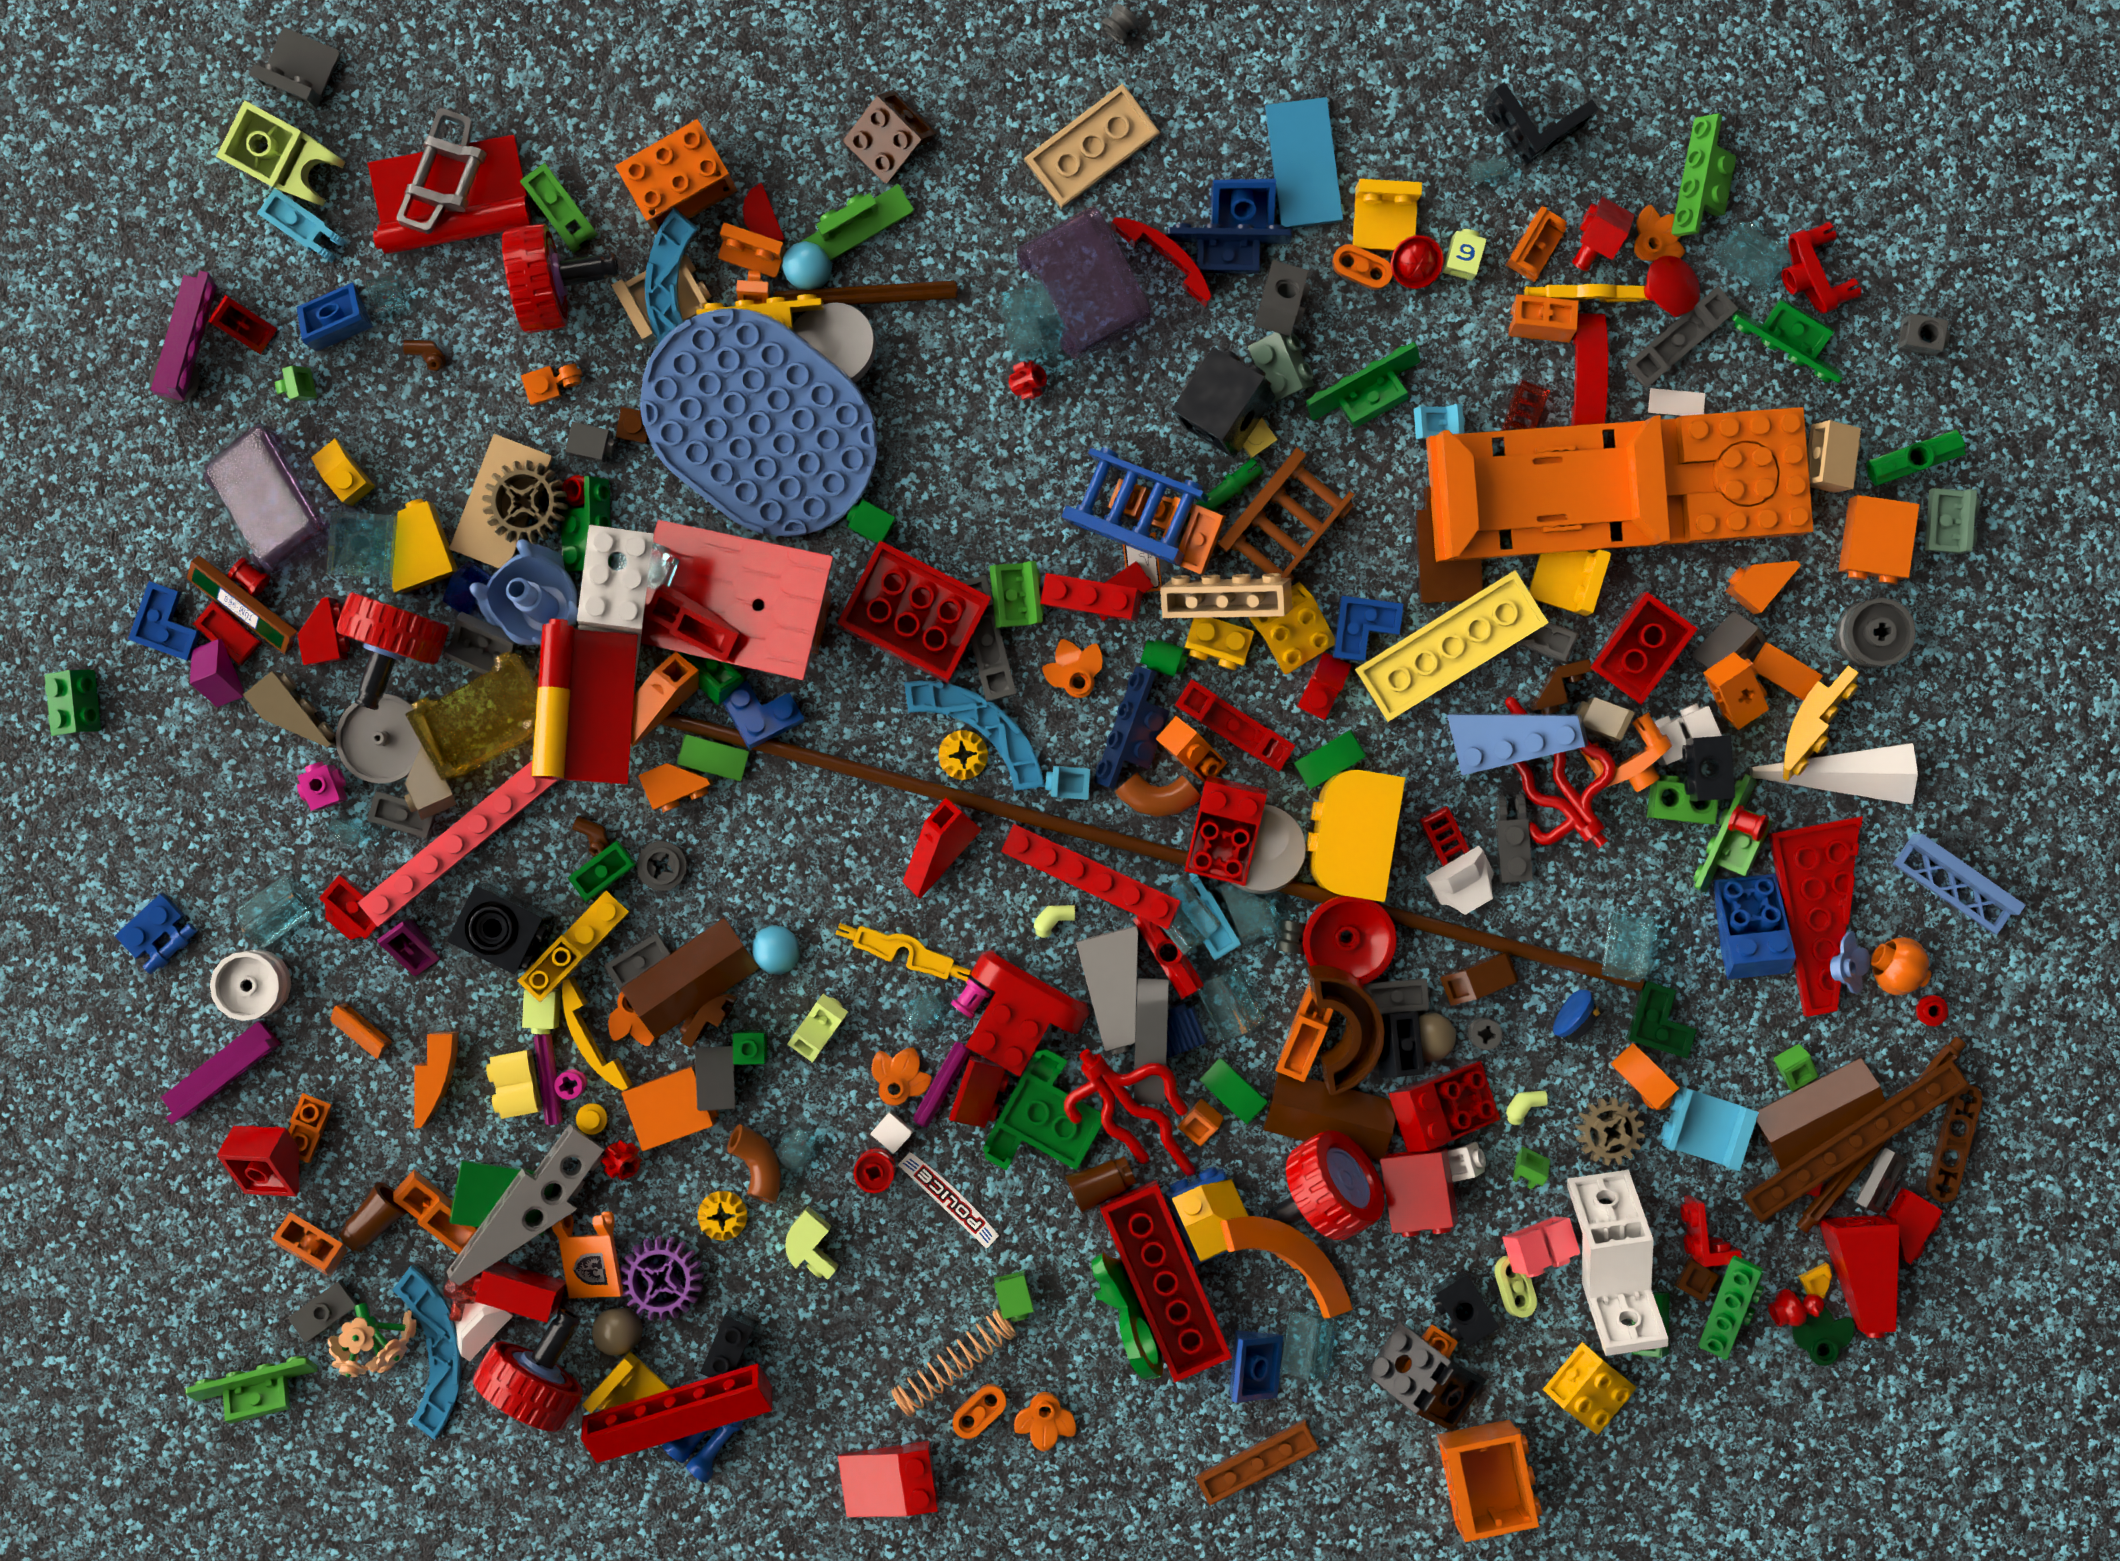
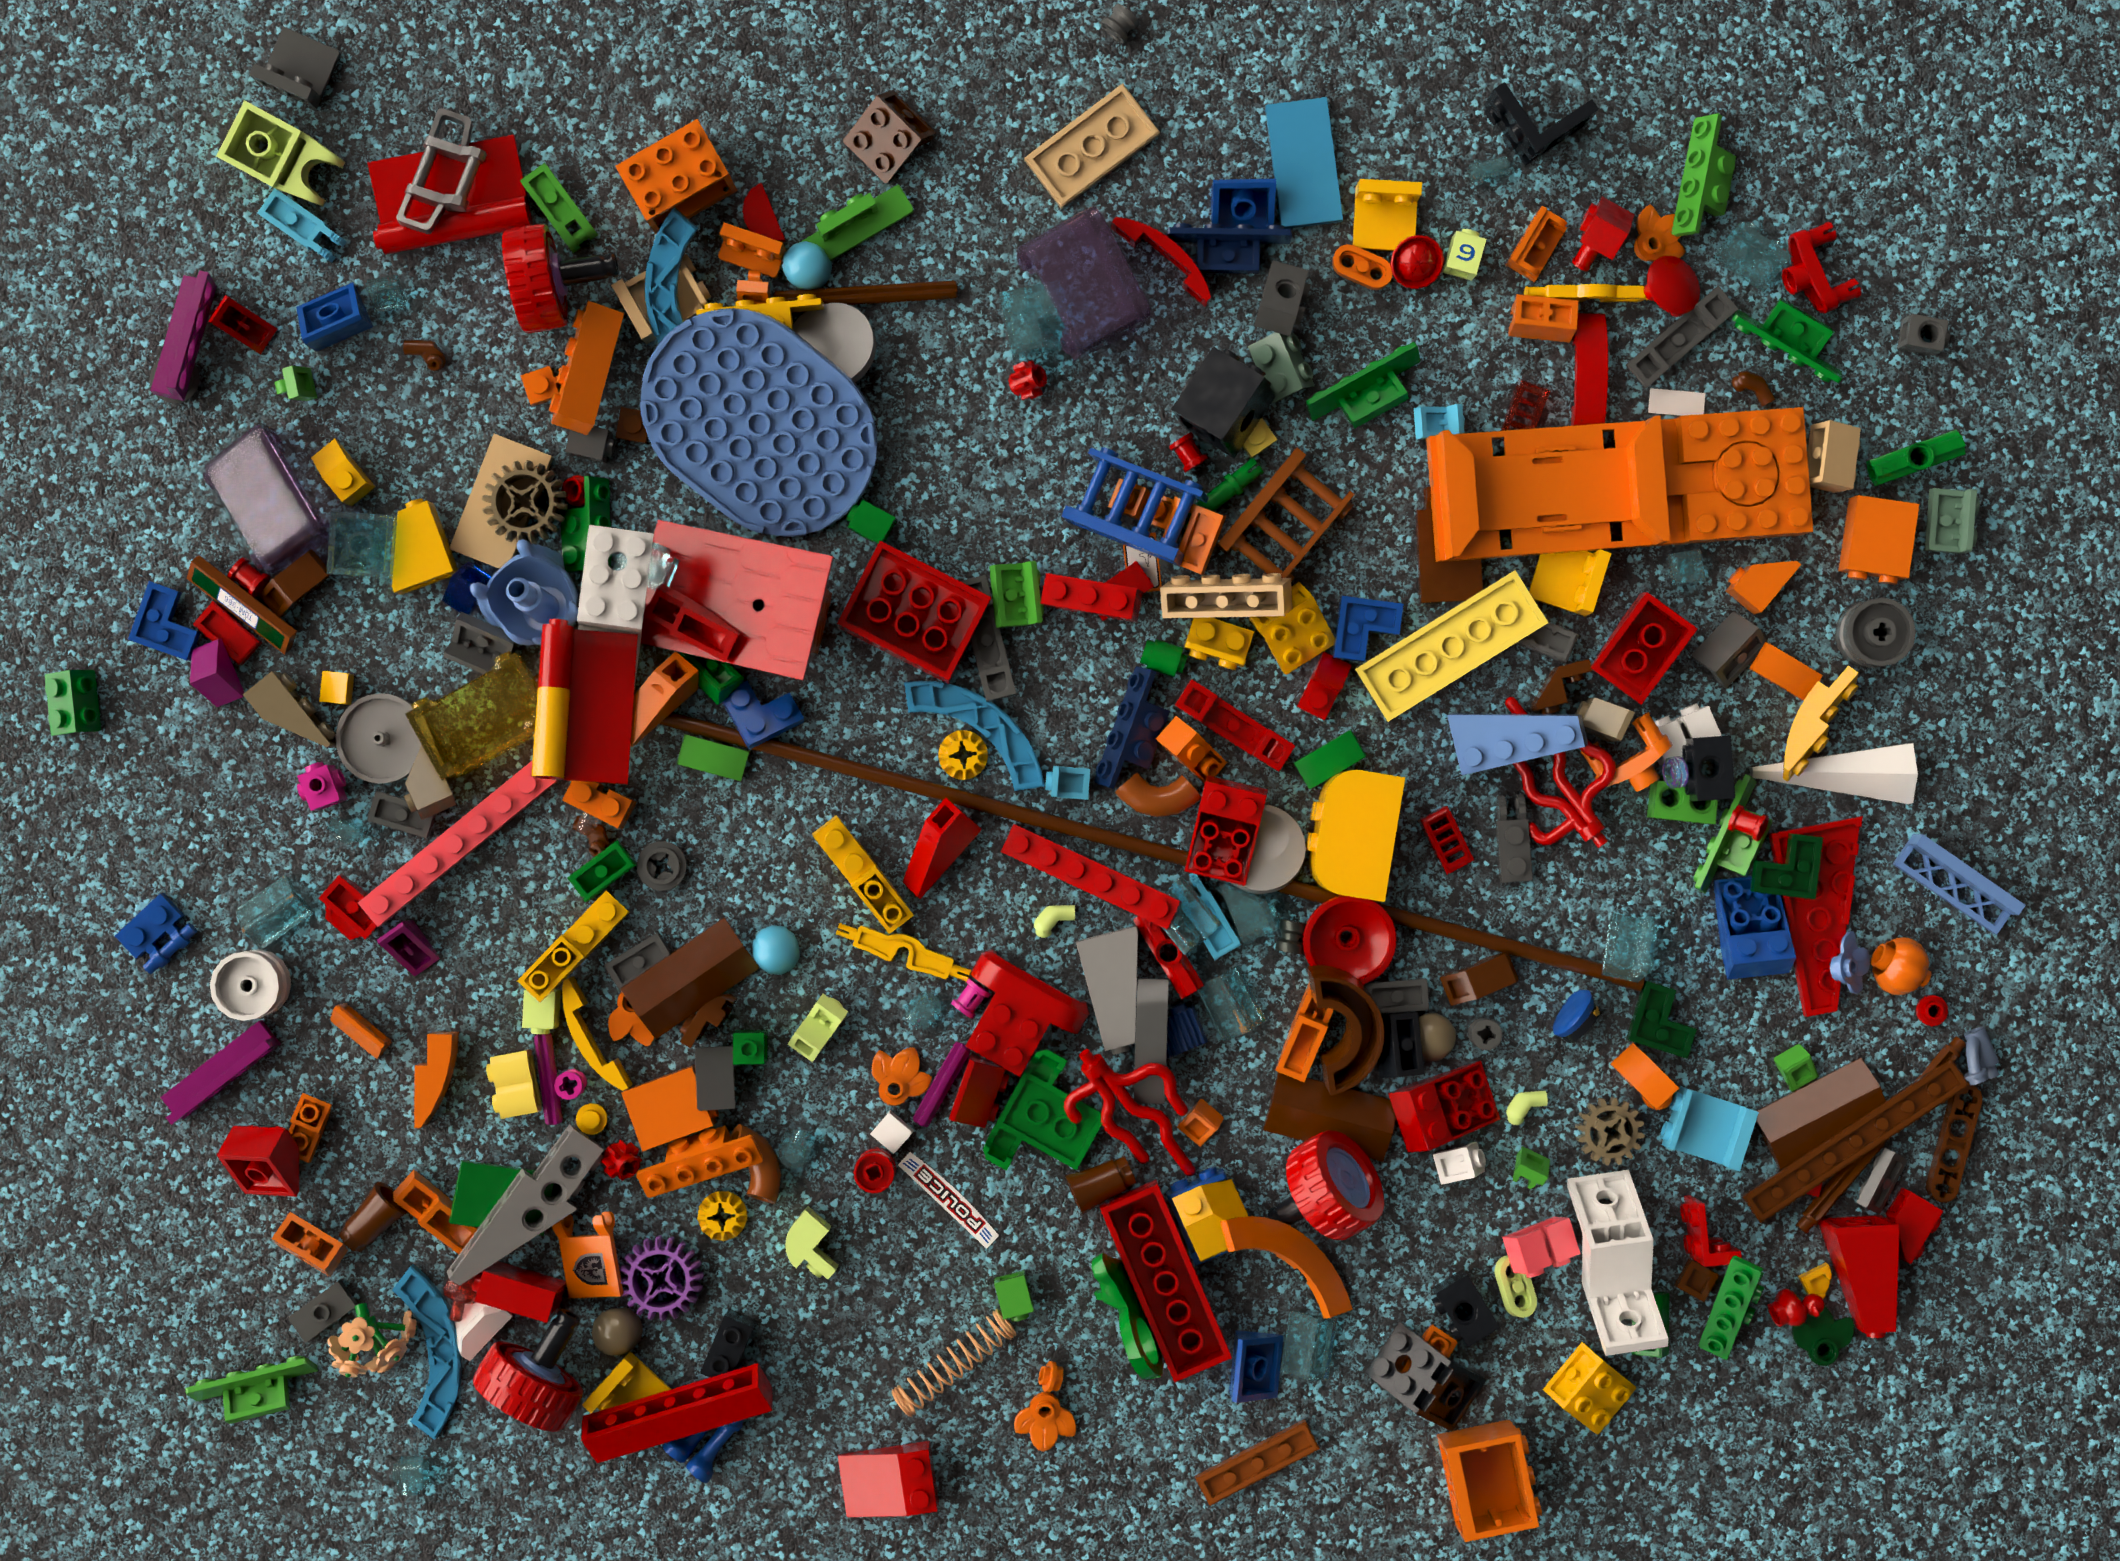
red slope [297,597,350,667] -> none
red wheel [337,592,449,710] -> none
black brick [446,883,555,975] -> none
orange slope [638,763,714,813] -> none
orange plate [952,1384,1006,1439] -> none
orange plate [1042,639,1103,698] -> none
green slope [1199,1057,1269,1125] -> none
red brick [1380,1147,1459,1237] -> none
white slope [1425,846,1494,915] -> none
orange brick [1703,652,1769,730] -> none
none -> reddish brown slope [259,549,332,618]
none -> yellow slope [319,671,354,705]
none -> clear light blue plate [392,1455,430,1496]
none -> orange brick [549,300,624,435]
none -> orange piece [562,781,637,835]
none -> orange bracket [636,1126,763,1198]
none -> yellow slope [812,815,914,934]
none -> orange plate [1038,1361,1063,1393]
none -> red bush [1169,432,1208,473]
none -> clear light blue tile [1662,756,1689,789]
none -> clear light blue plate [1667,549,1706,586]
none -> reddish brown arm [1731,370,1776,407]
none -> dark green plate [1750,833,1823,900]
none -> sand blue plant [1964,1026,2000,1085]

